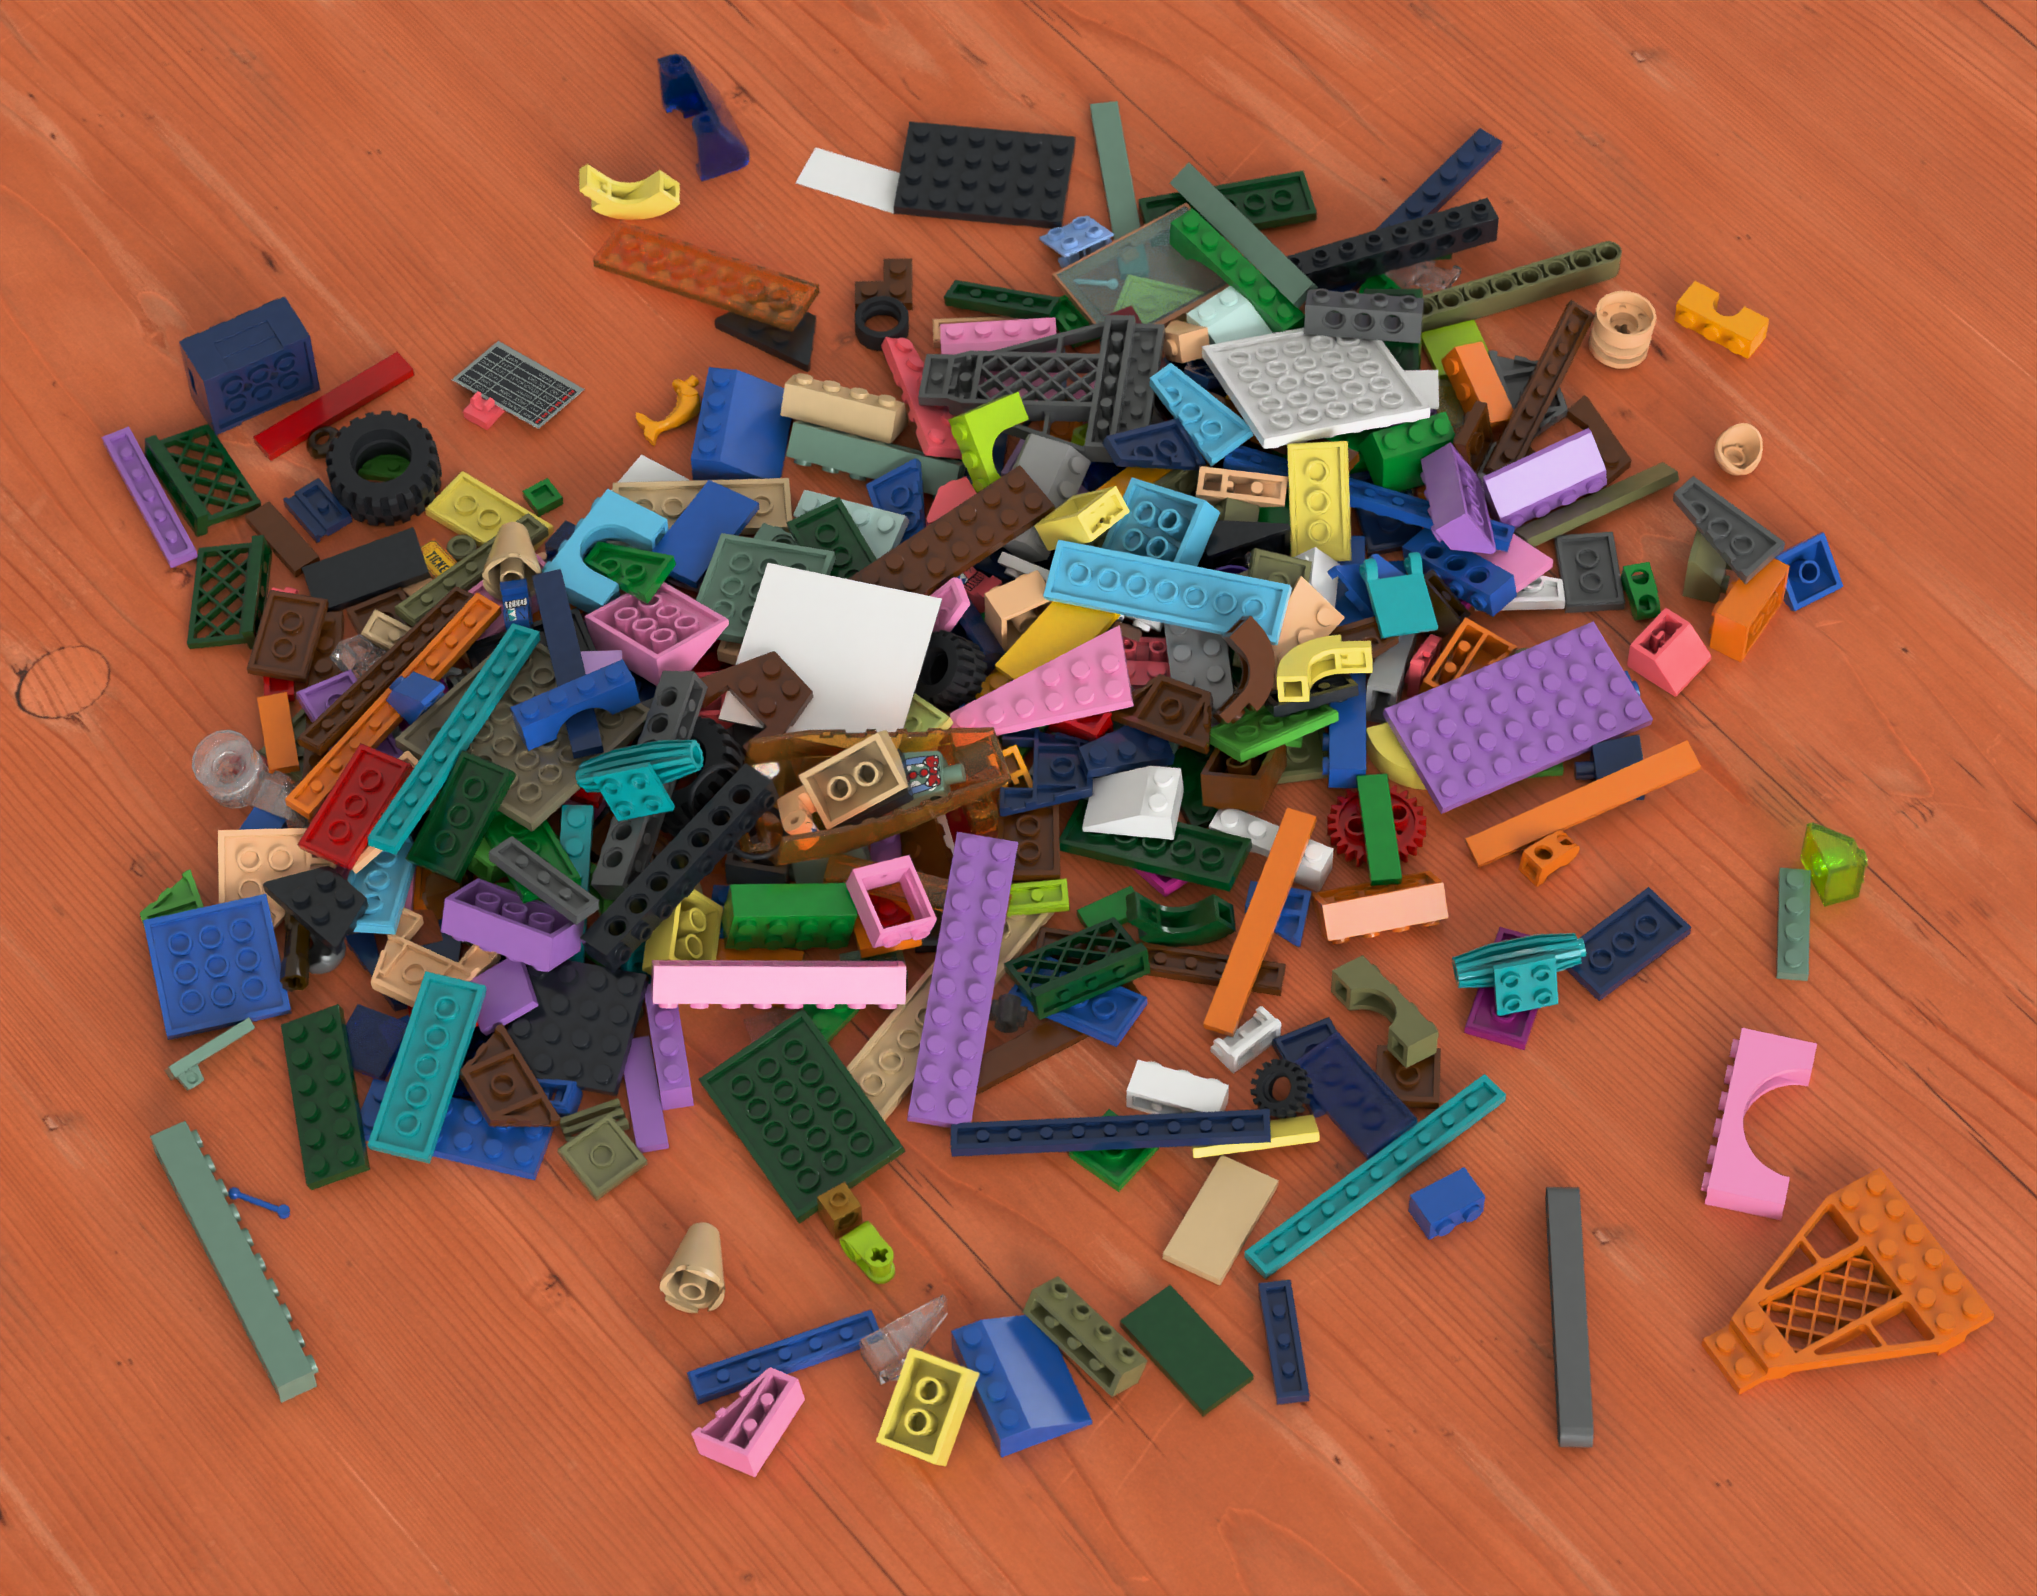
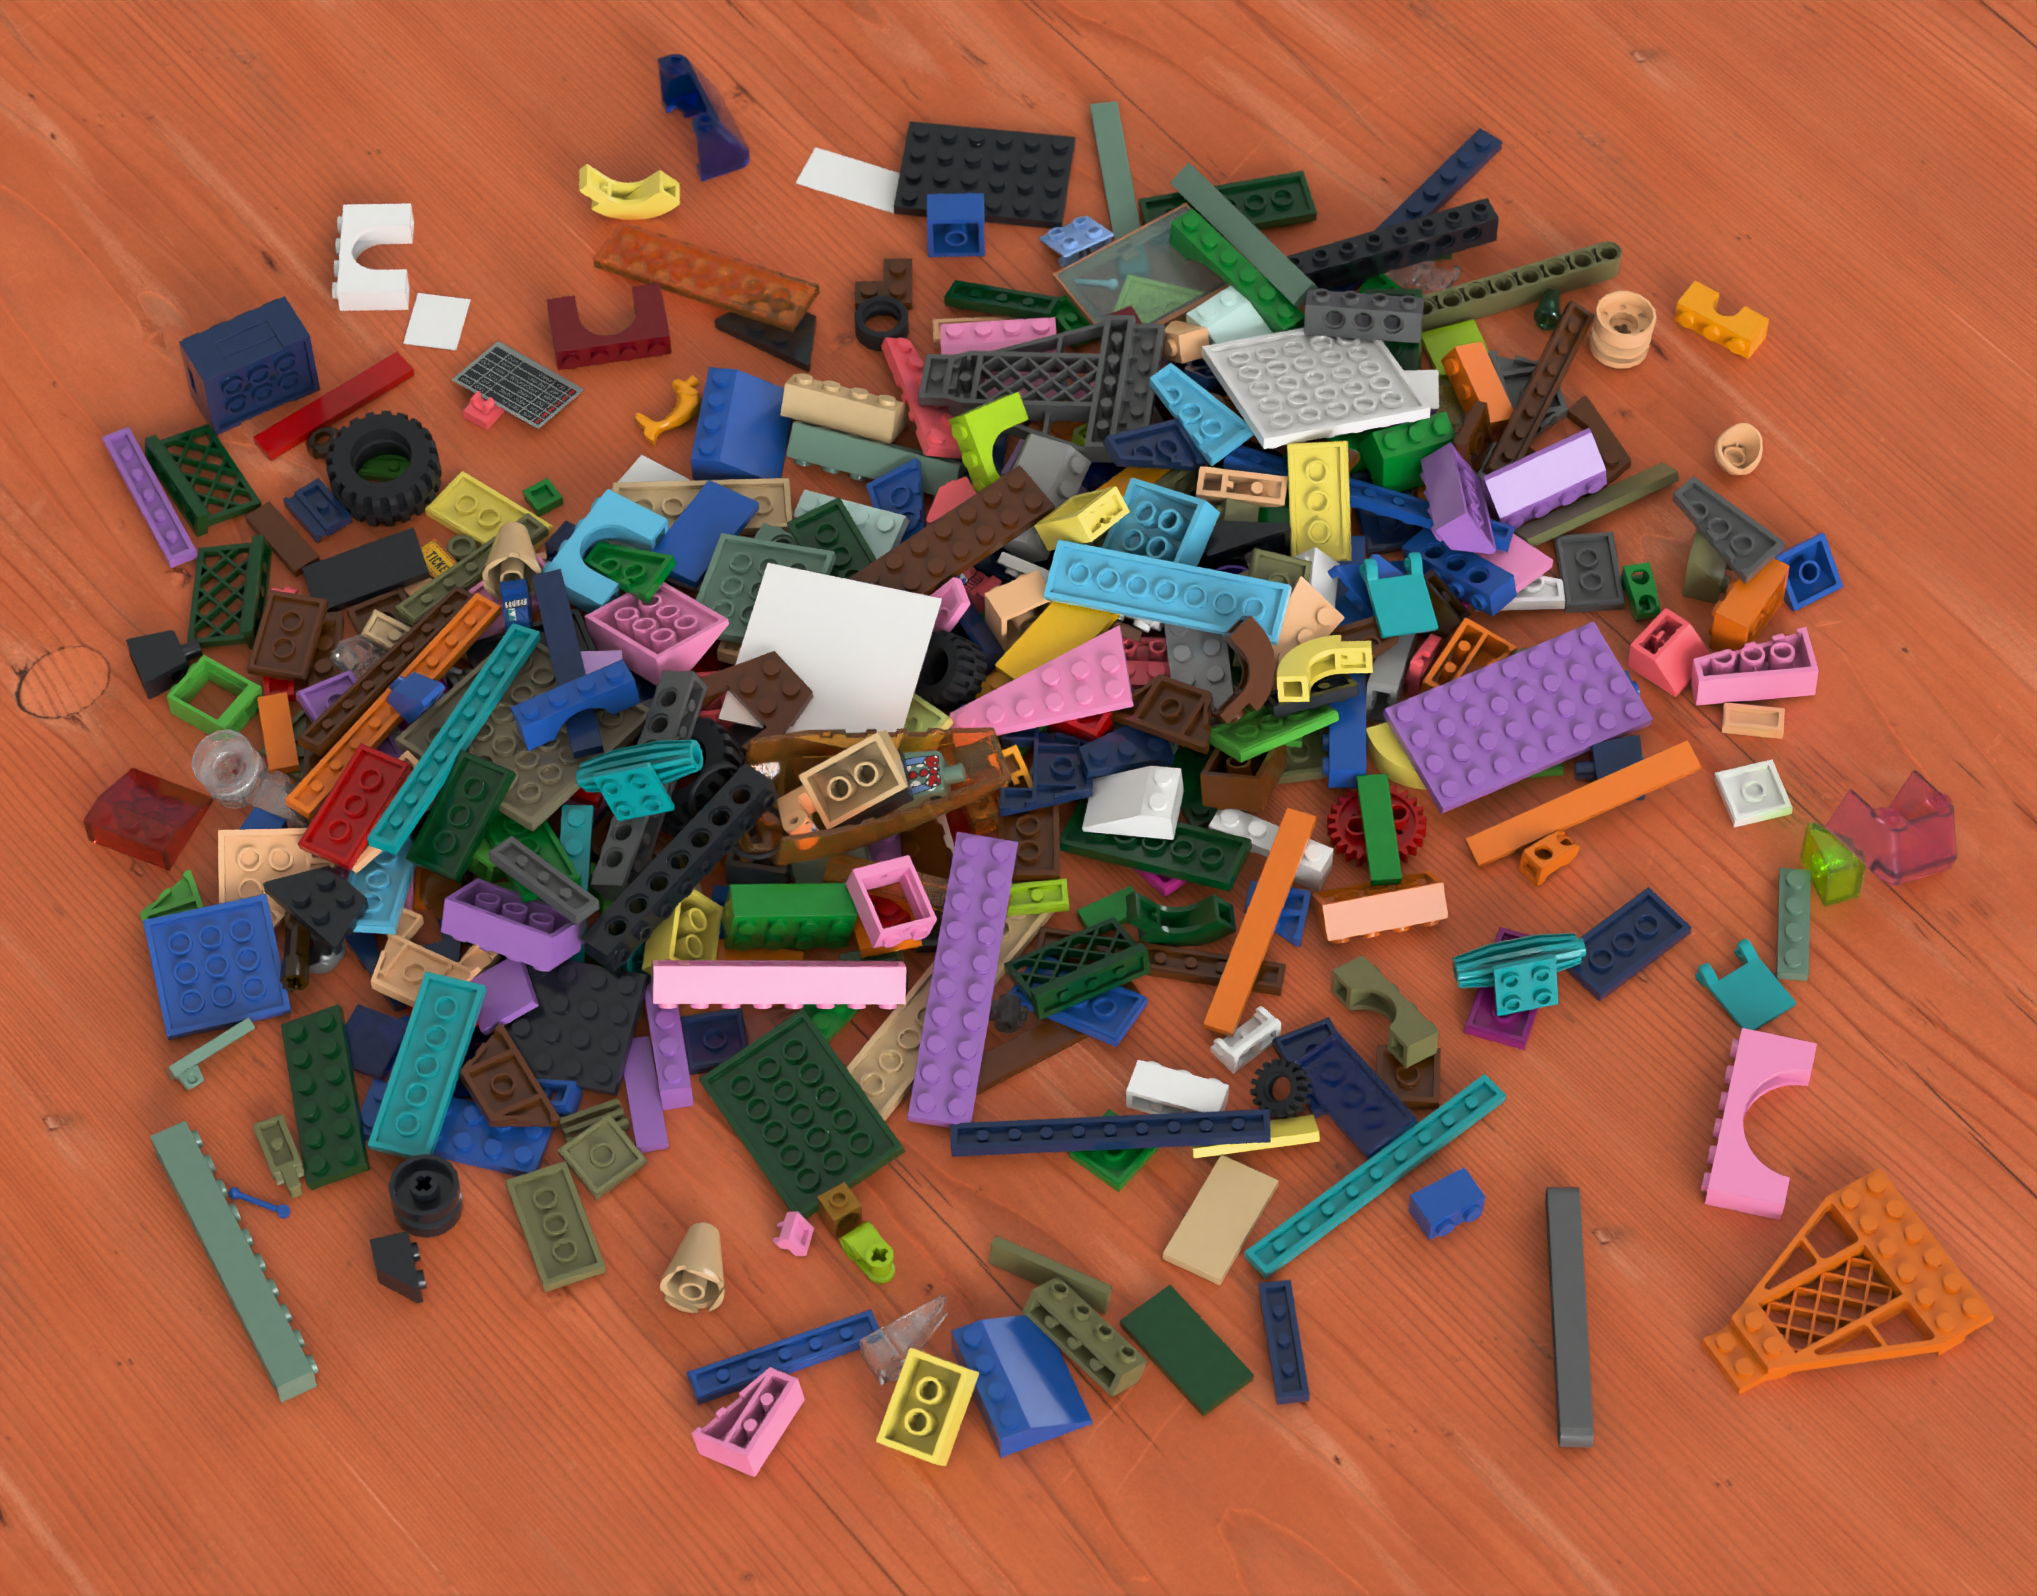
none -> clear red slope [83,768,213,871]
none -> black torso [126,630,203,700]
none -> bright green window [167,655,263,745]
none -> olive hinge [252,1114,305,1199]
none -> white arch [332,204,414,311]
none -> black slope [370,1231,427,1303]
none -> black wheel [388,1154,464,1238]
none -> white sticker [403,293,471,350]
none -> olive plate [505,1161,606,1292]
none -> dark red arch [546,283,672,370]
none -> dark blue tile [680,1007,748,1075]
none -> bright pink tile [772,1211,814,1257]
none -> blue brick [927,193,985,257]
none -> olive tile [989,1236,1112,1314]
none -> clear green cone [1533,289,1562,331]
none -> bright pink wedge [1690,627,1819,705]
none -> teal flag [1695,939,1797,1031]
none -> white tile [1714,760,1793,827]
none -> light nougat tile [1722,702,1785,739]
none -> clear pink windscreen [1825,770,1957,886]

